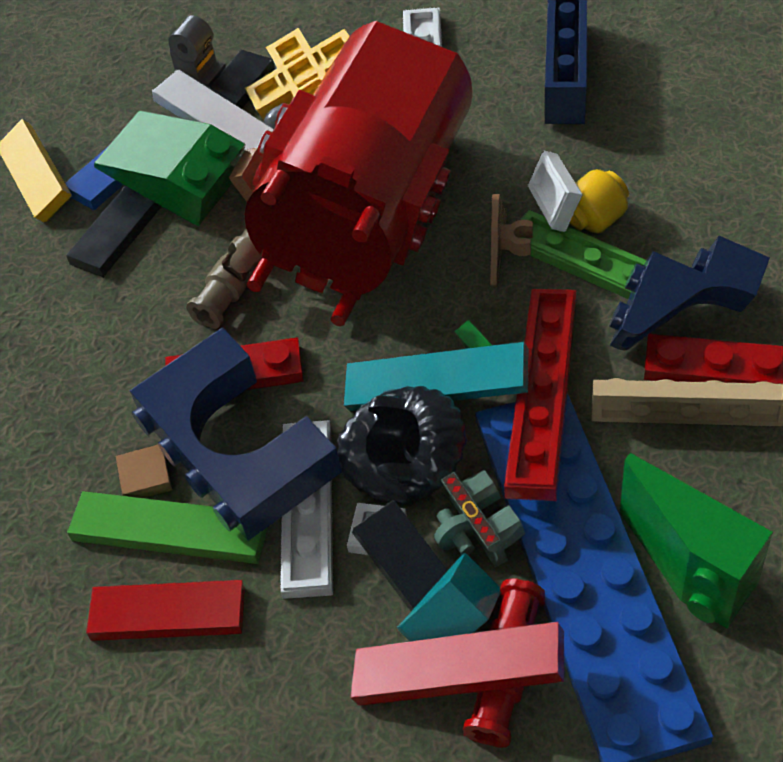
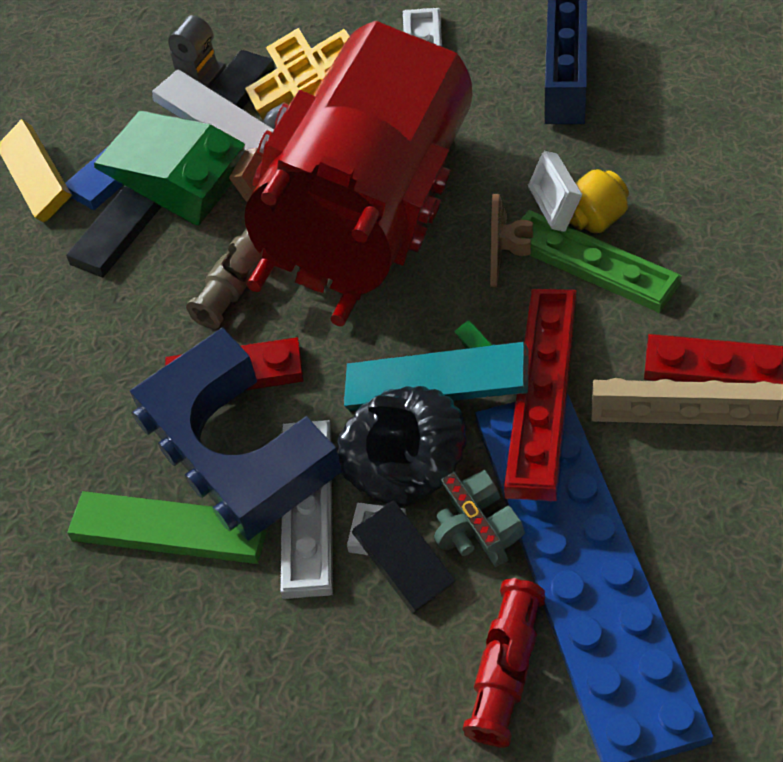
red tile [86,580,245,641] -> none
medium nougat tile [116,445,173,498] -> none
tile [350,622,564,706] -> none
teal slope [397,553,501,642] -> none
dark blue arch [609,236,770,351] -> none
green slope [620,453,773,628] -> none

